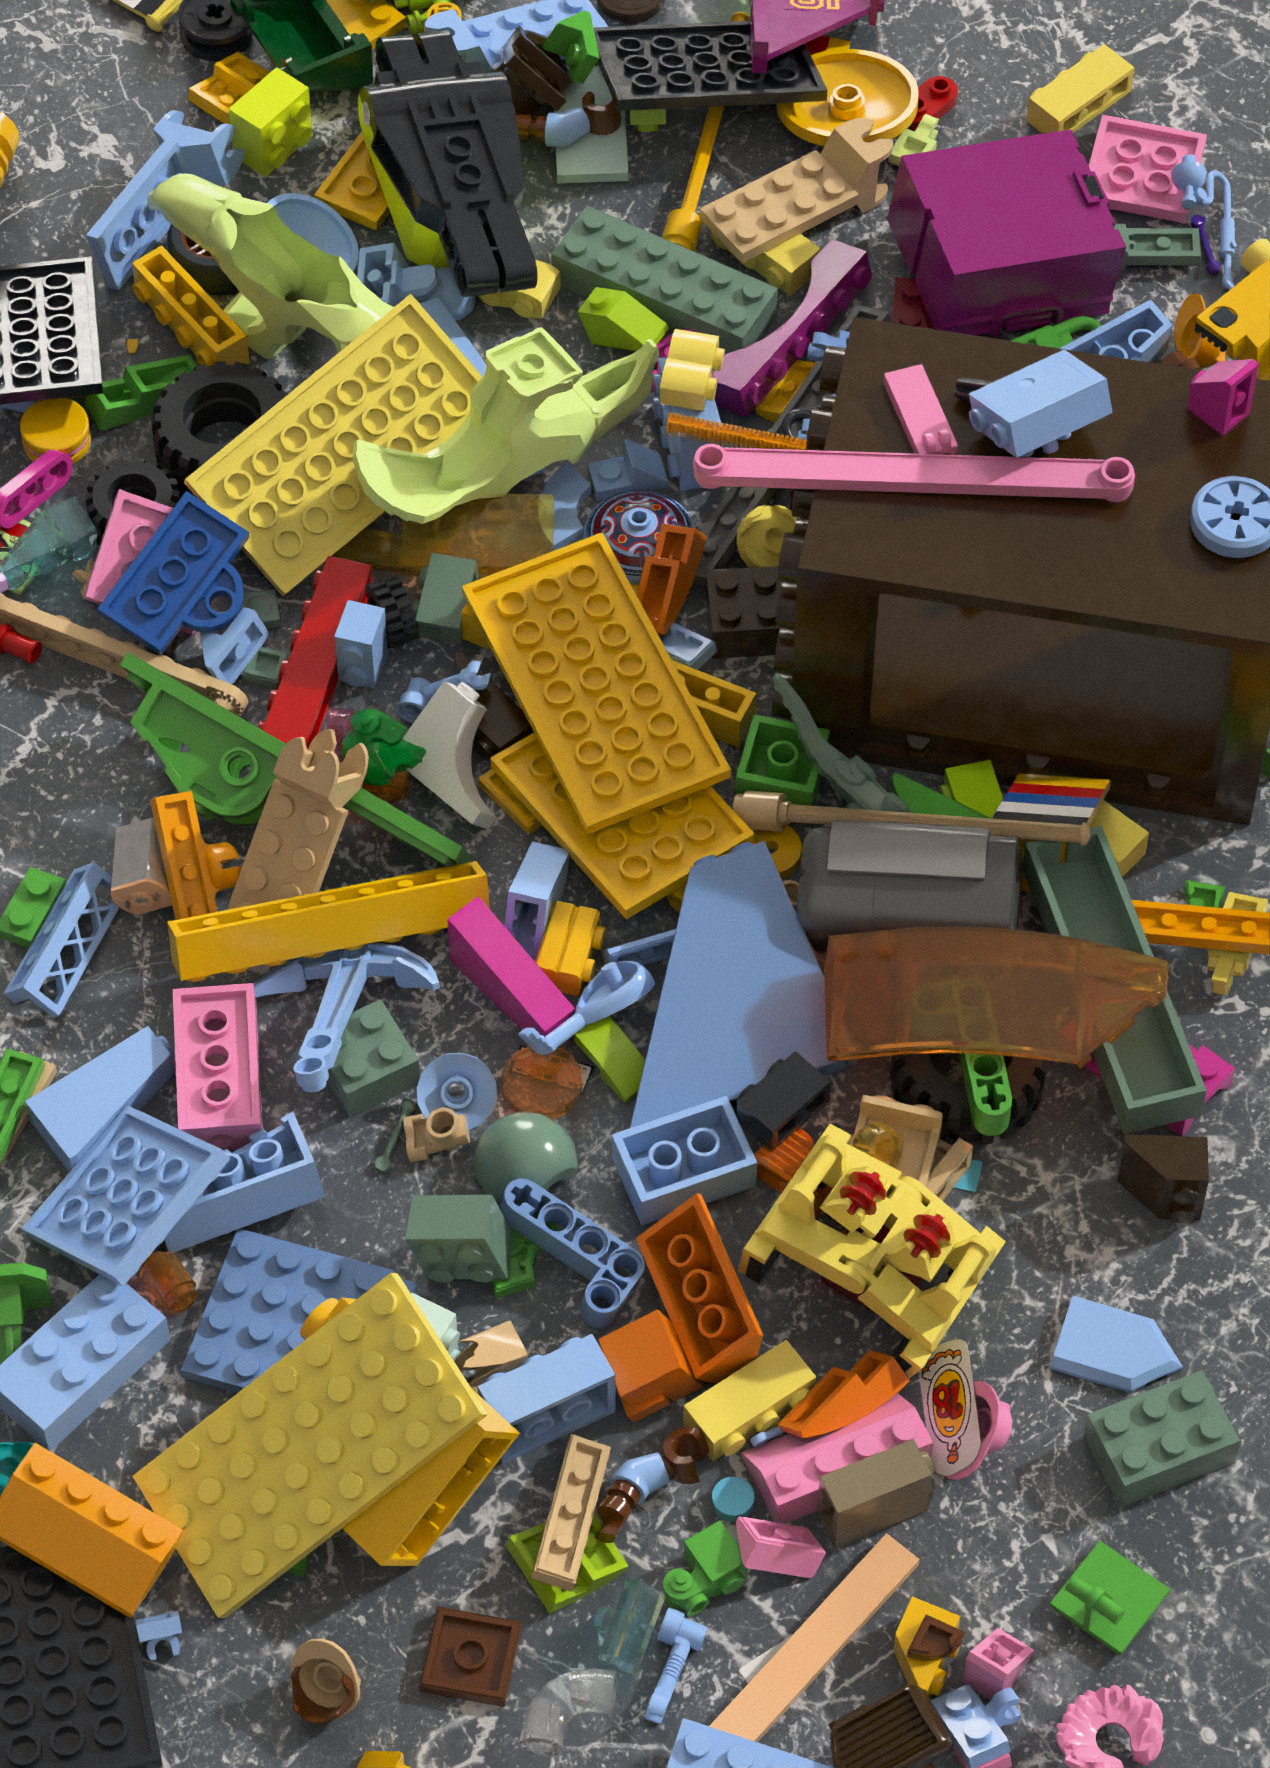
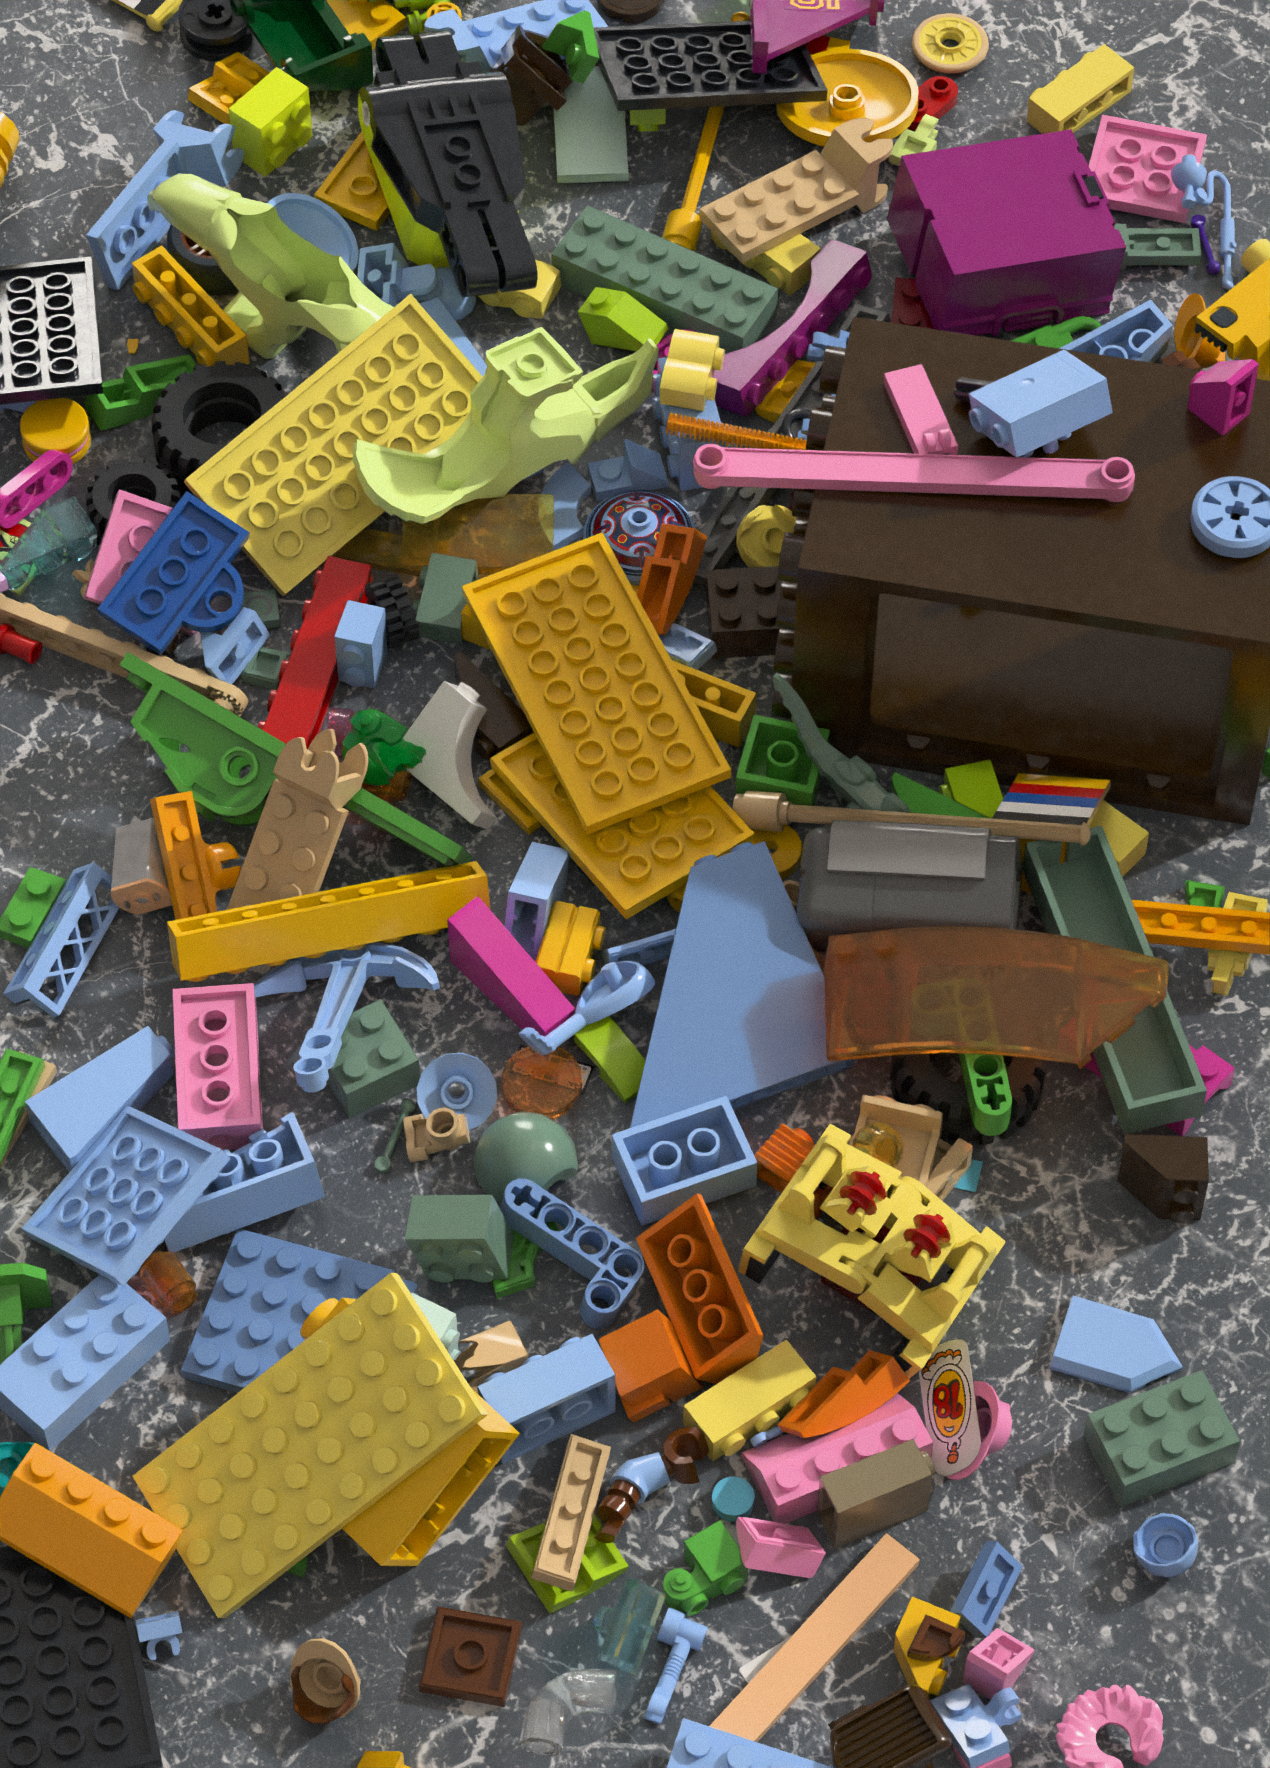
light blue brick [396,661,491,724] -> none
piece [515,91,621,147] -> none
black brick [737,1051,831,1152] -> none
bright green plate [1049,1541,1171,1656] -> none
none -> light yellow wheel [912,13,989,73]
none -> medium blue plate [950,1541,1023,1638]
none -> light blue hair [1133,1513,1198,1578]

